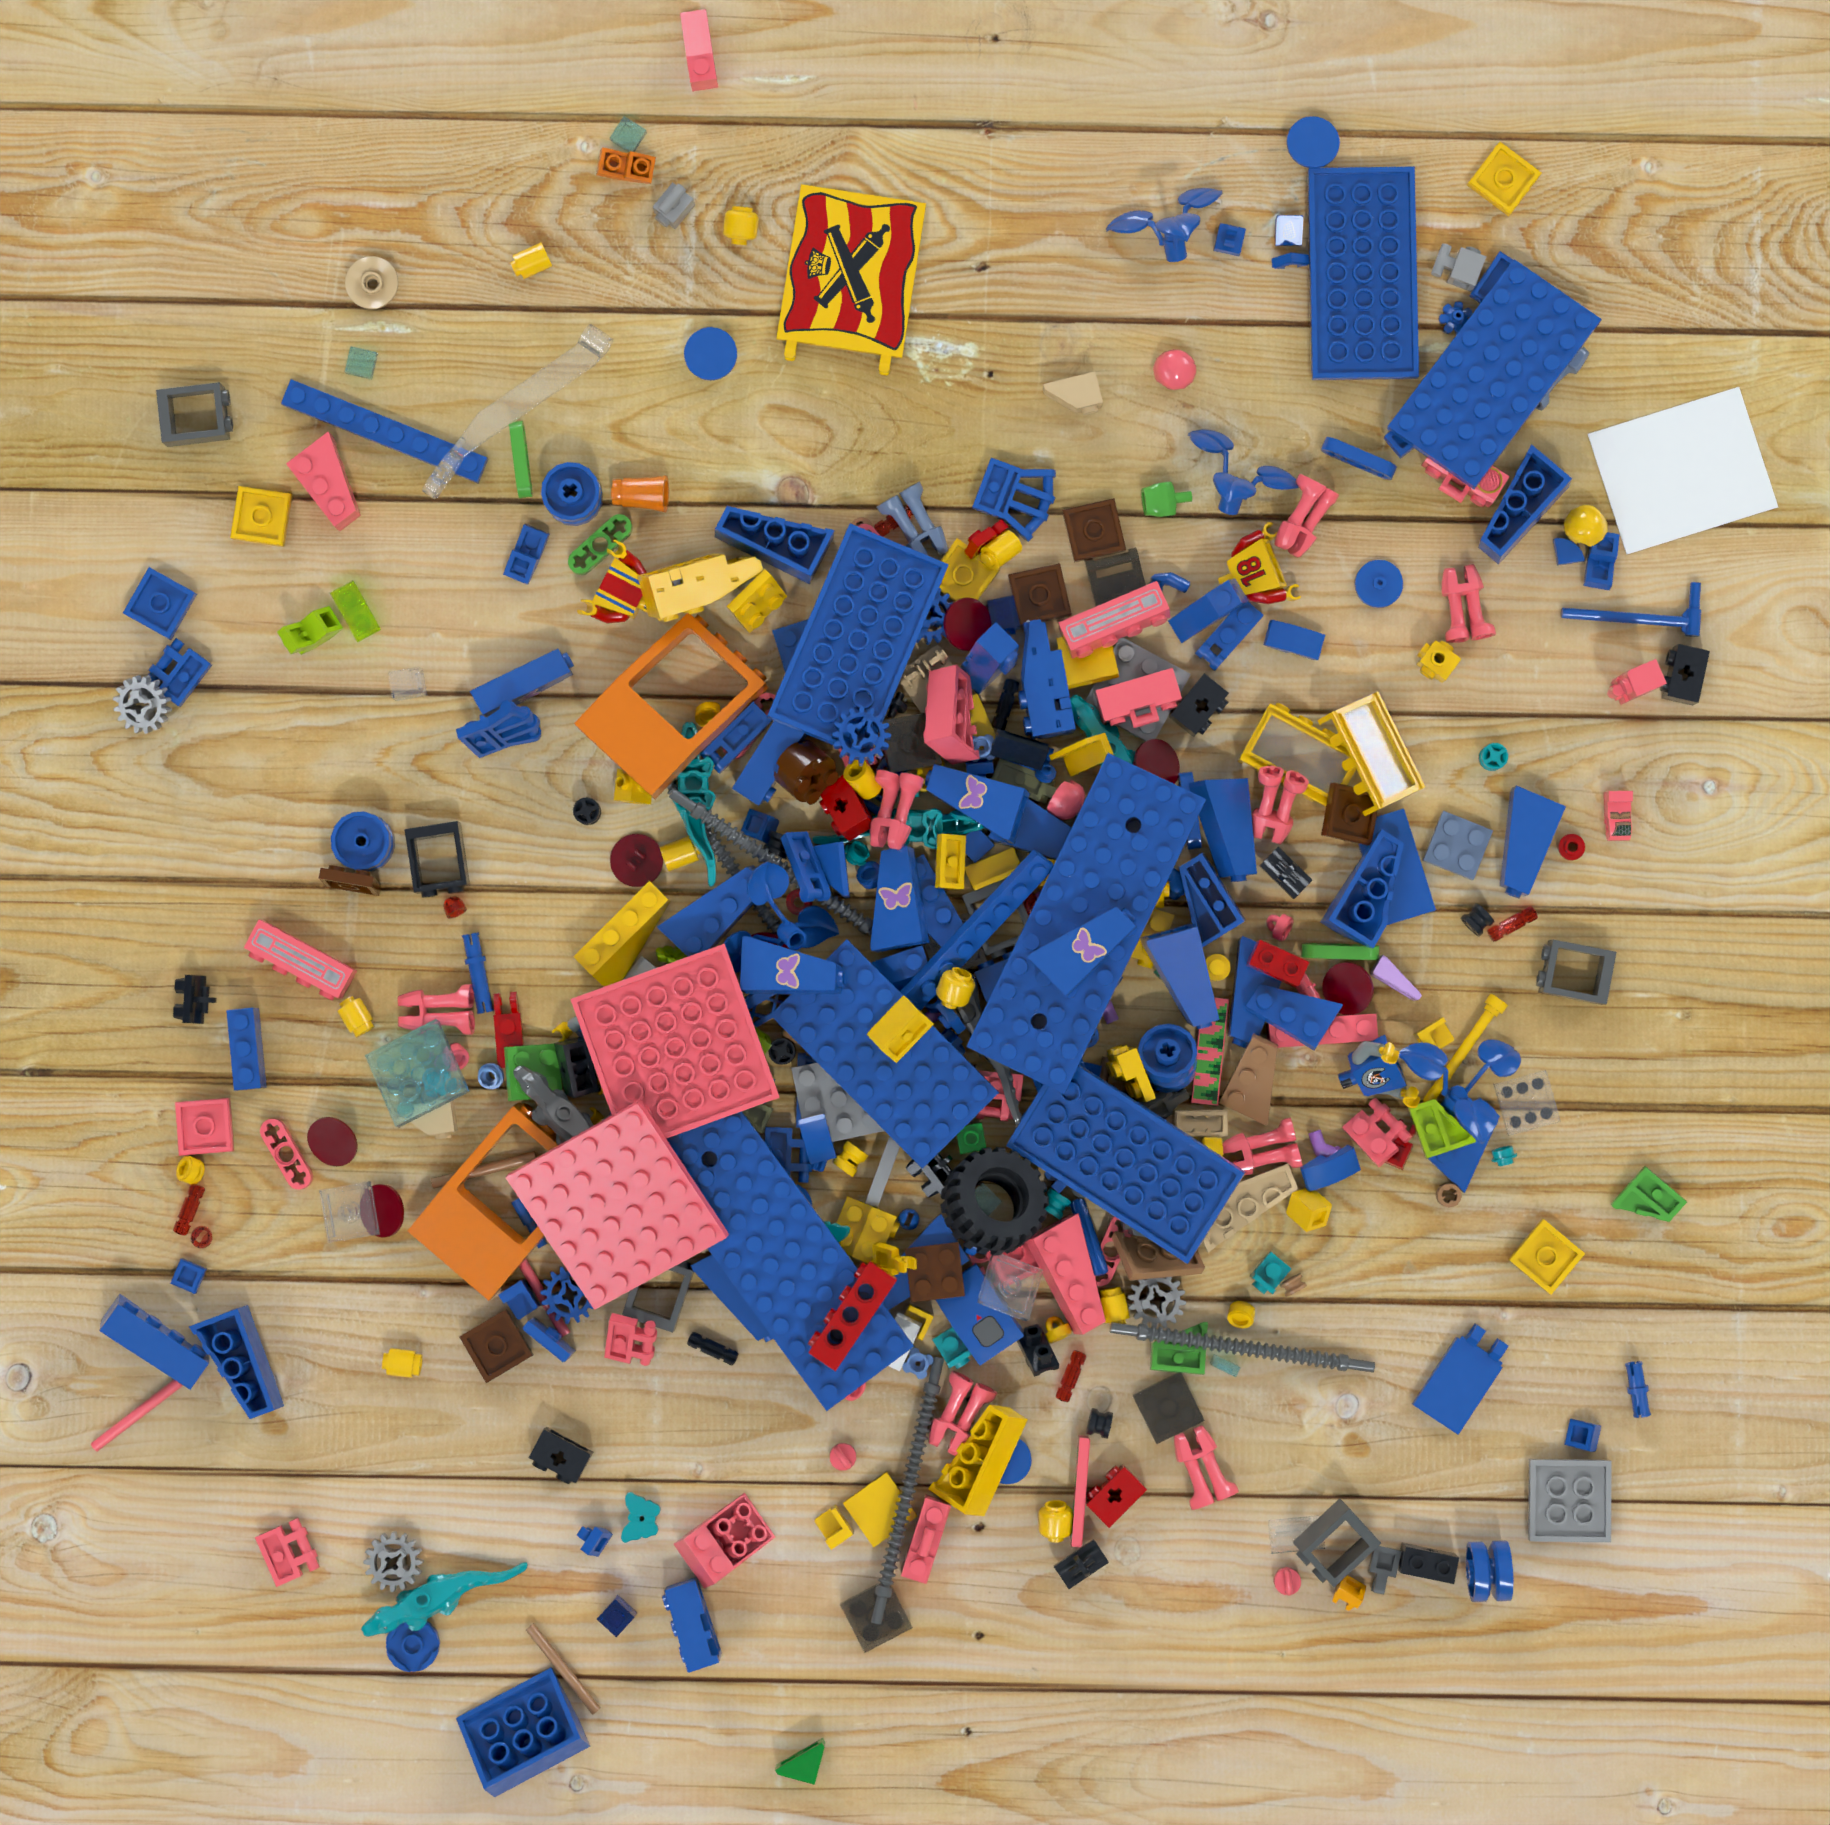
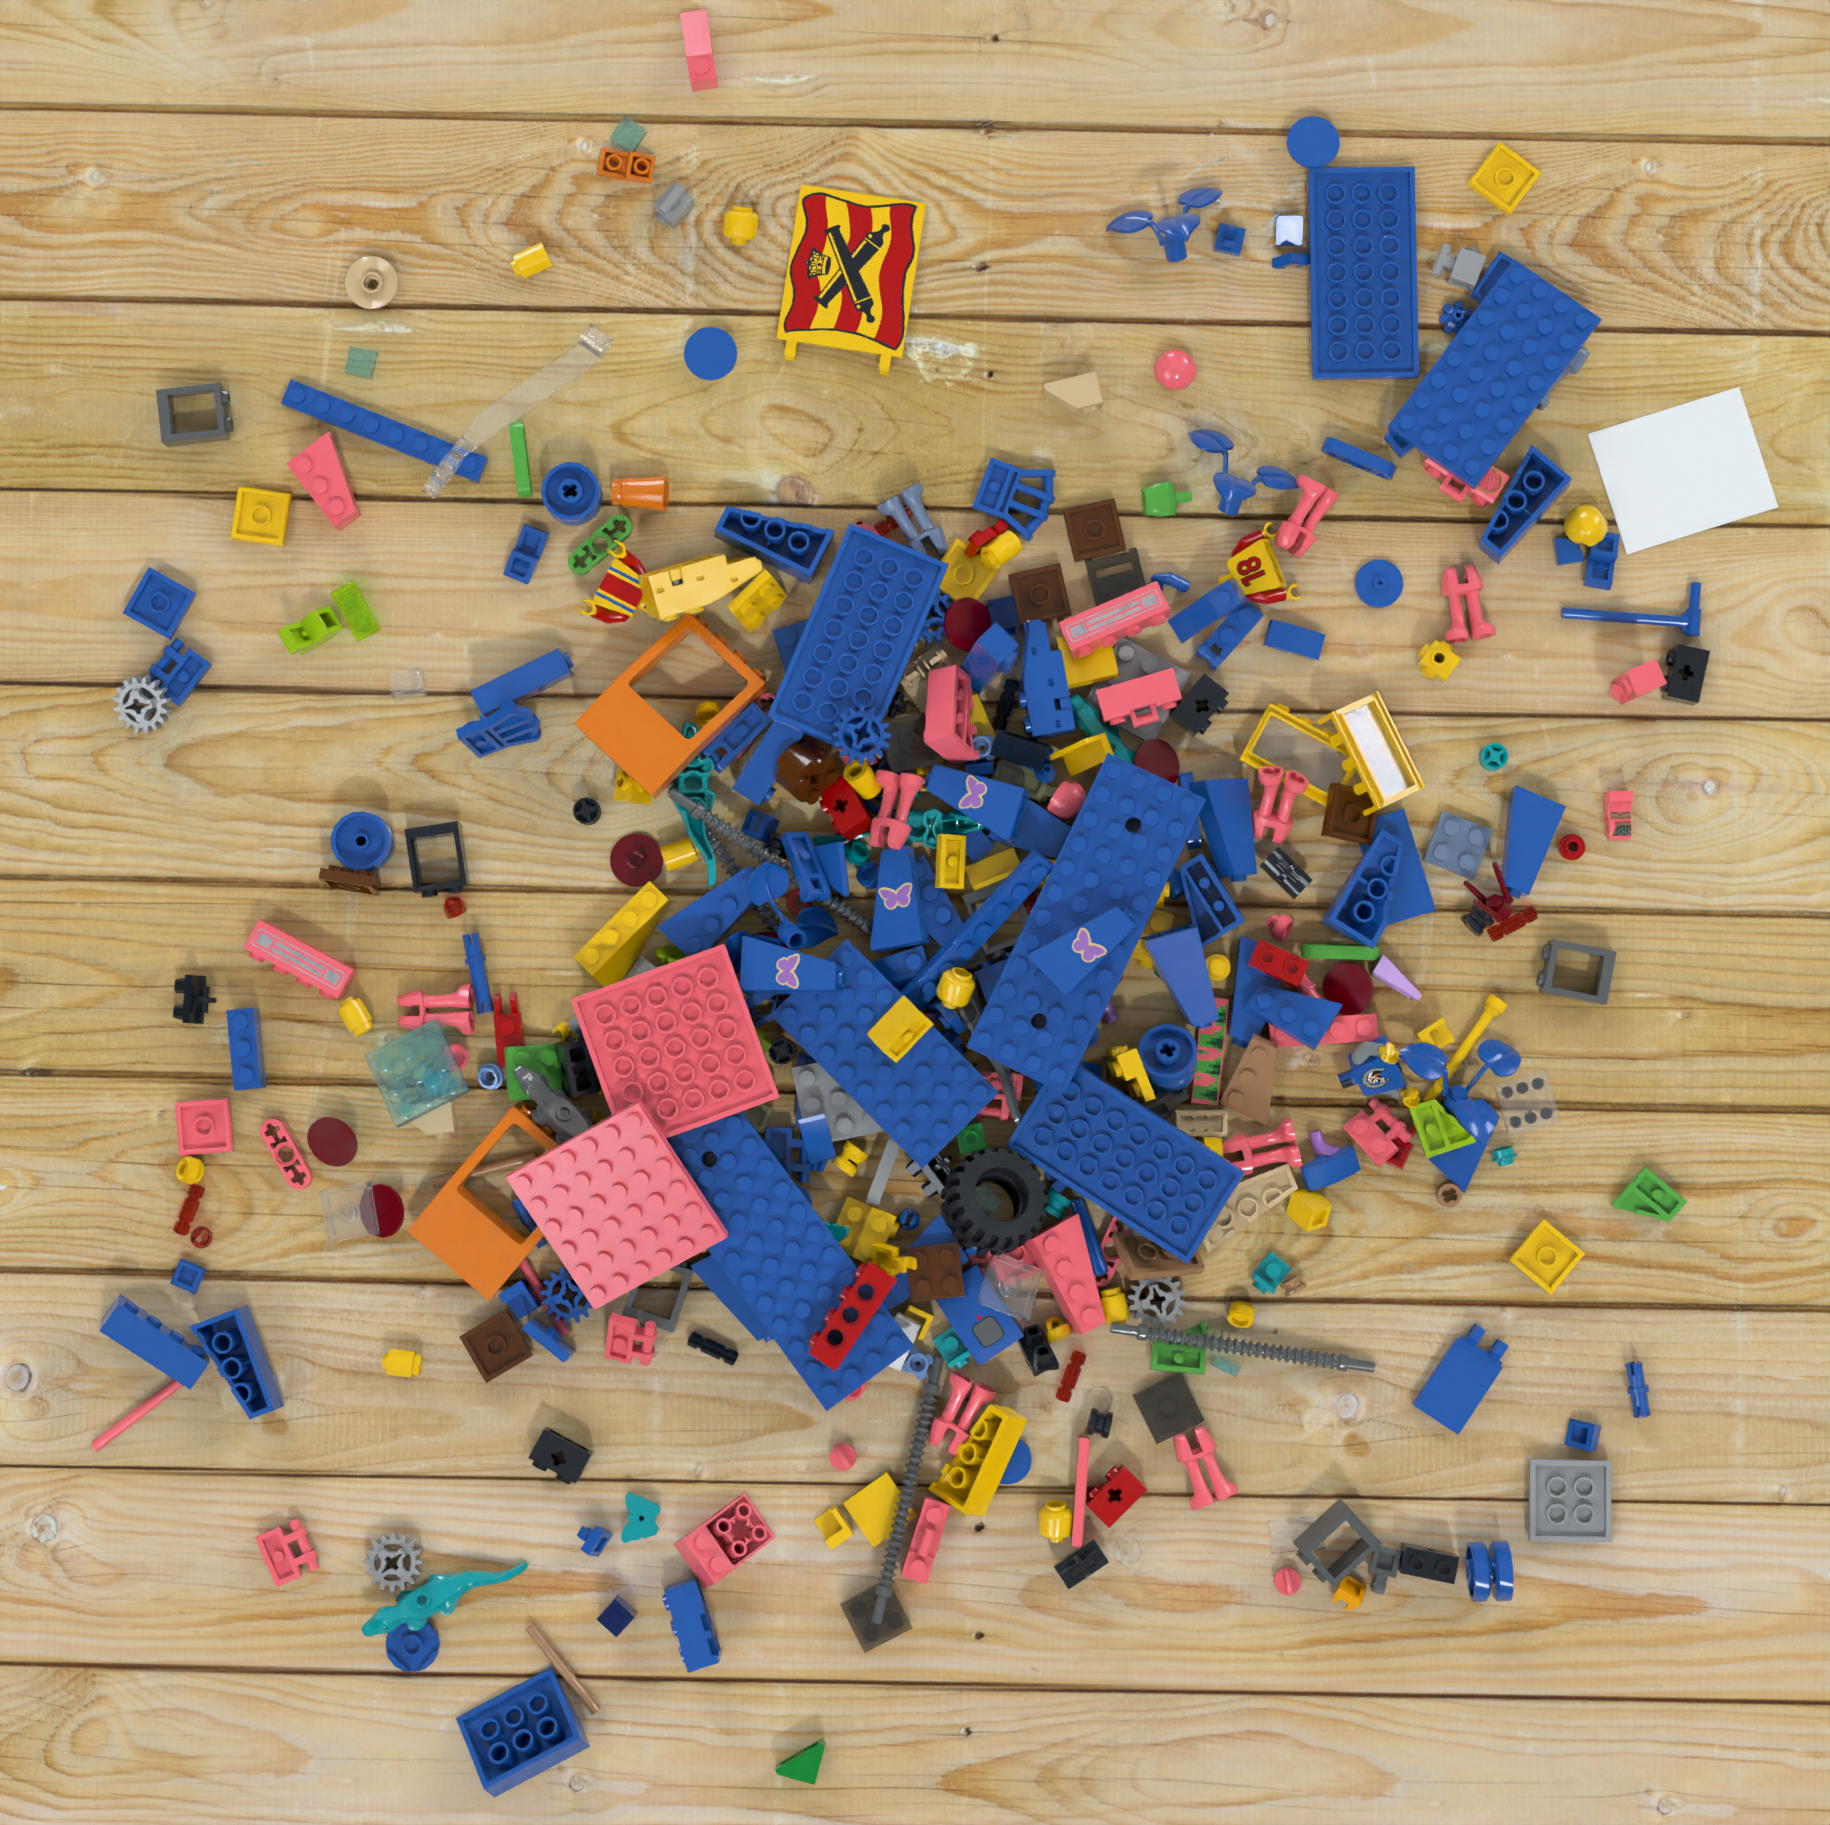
none -> dark red plant [1463,862,1514,922]

